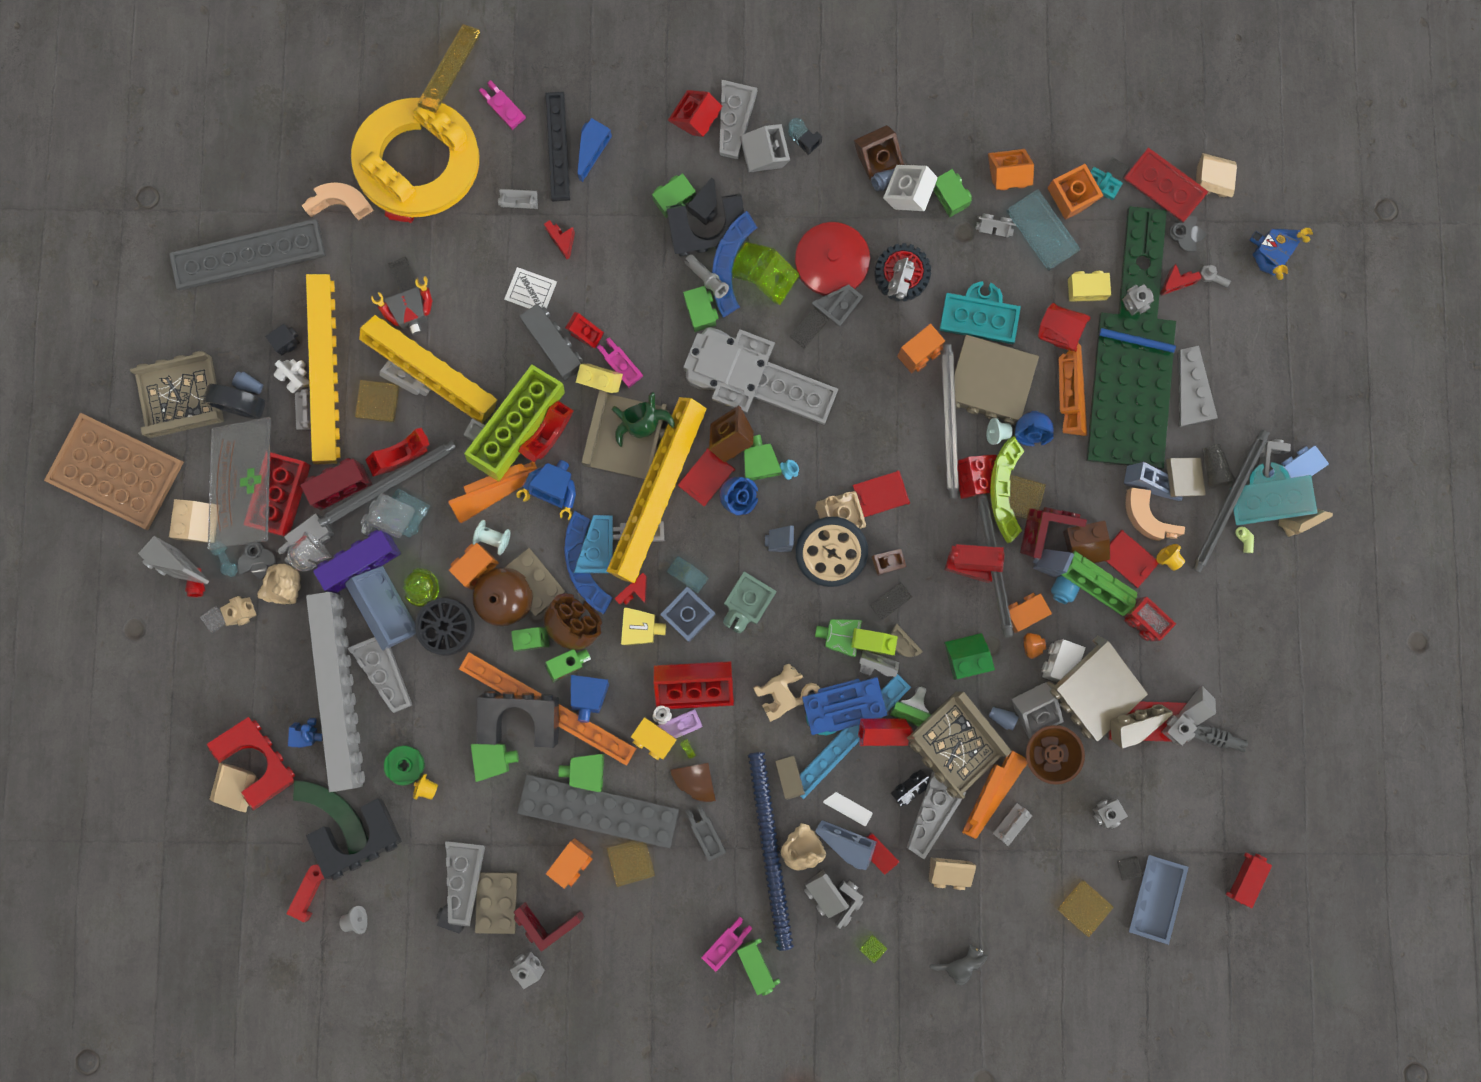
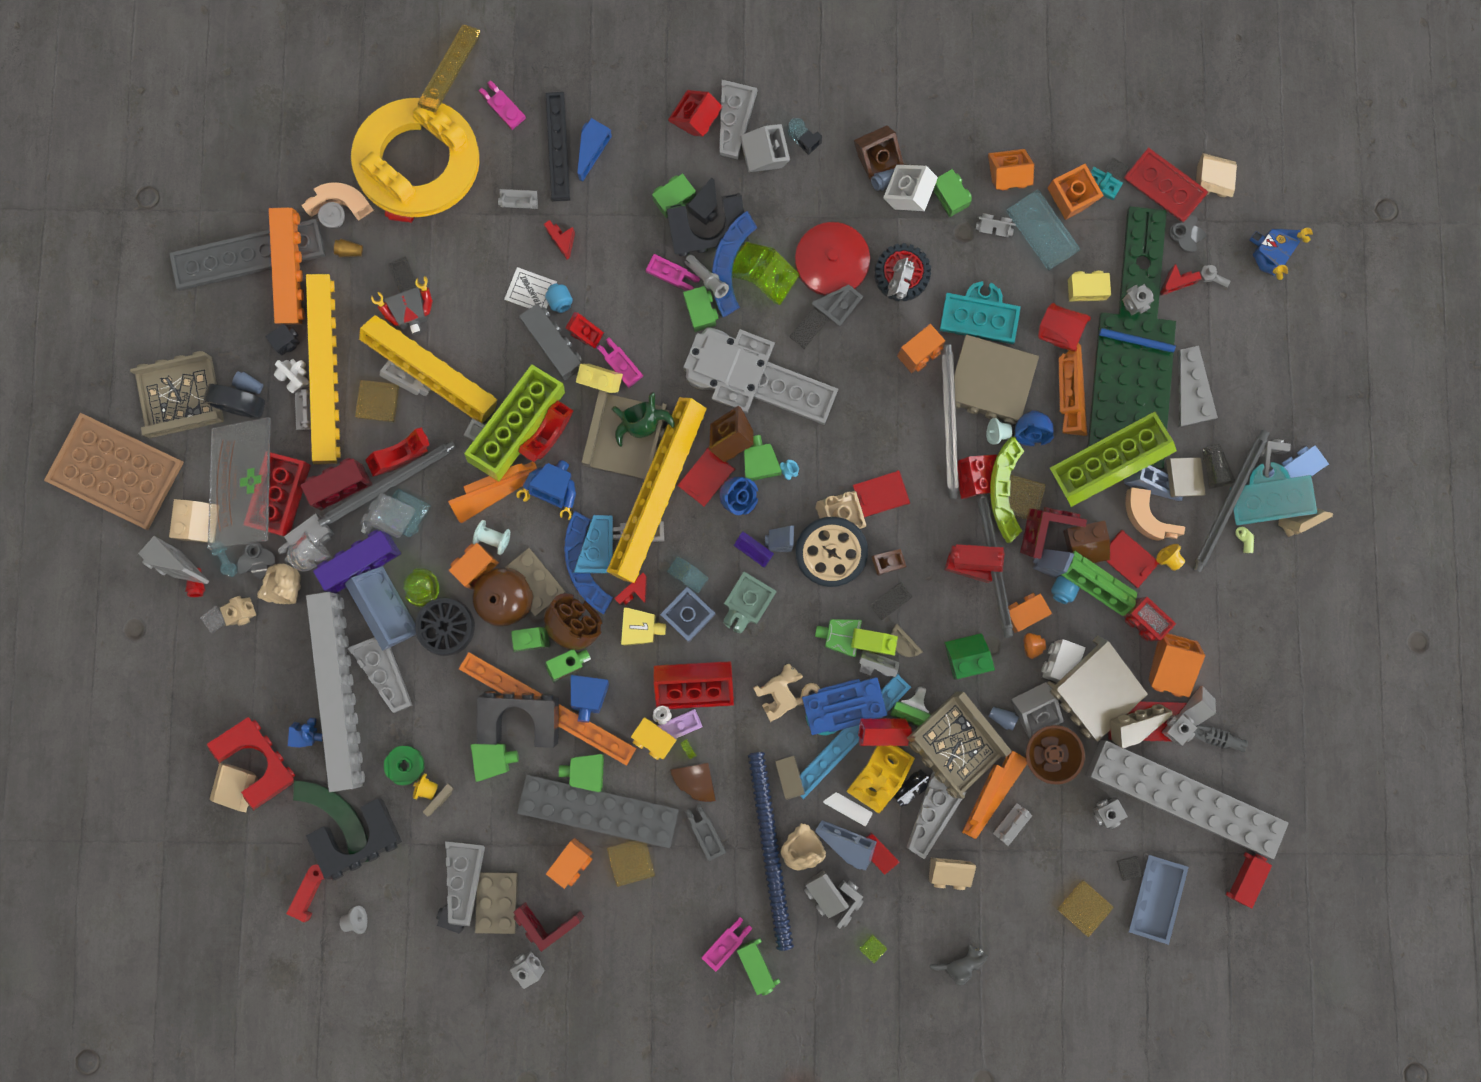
none -> orange brick [269,208,305,325]
none -> light grey piece [318,202,345,228]
none -> pearl gold cone [334,238,363,257]
none -> dark tan tile [423,783,454,817]
none -> dark azure head [545,283,573,313]
none -> dark pink hinge [645,254,700,291]
none -> dark purple tile [734,532,774,568]
none -> yellow bracket [847,746,915,813]
none -> lime brick [1050,412,1177,507]
none -> light grey brick [1085,740,1289,859]
none -> orange slope [1148,633,1206,697]

